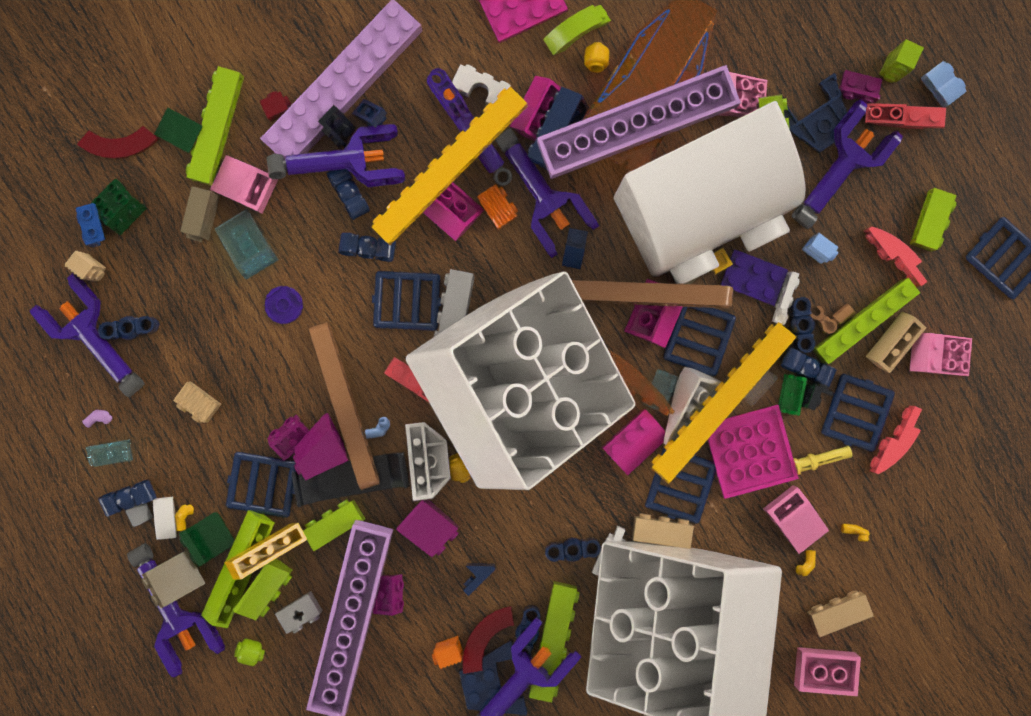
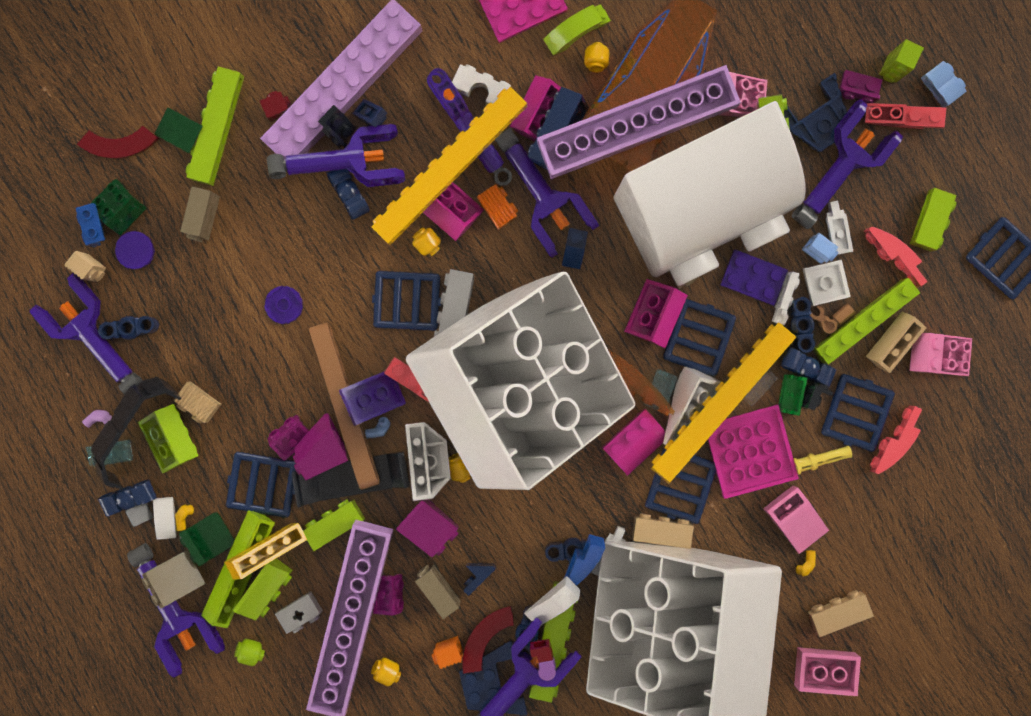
bright pink slope [210,155,278,214] -> none
clear light blue slope [215,209,279,280] -> none
dark blue piece [338,232,396,262] -> none
medium nougat beam [572,280,733,308] -> none
yellow tile [713,248,733,275] -> none
yellow arm [841,524,870,542] -> none
none -> black windscreen [91,377,181,490]
none -> dark purple tile [115,231,155,270]
none -> lime slope [138,404,198,474]
none -> dark purple plate [339,371,406,426]
none -> yellow head [371,657,401,686]
none -> yellow head [412,227,441,256]
none -> dark tan brick [415,564,461,619]
none -> white slope [524,576,580,626]
none -> leg [530,639,556,681]
none -> blue slope [564,534,606,586]
none -> white plate [803,260,851,306]
none -> white hinge [826,201,853,255]

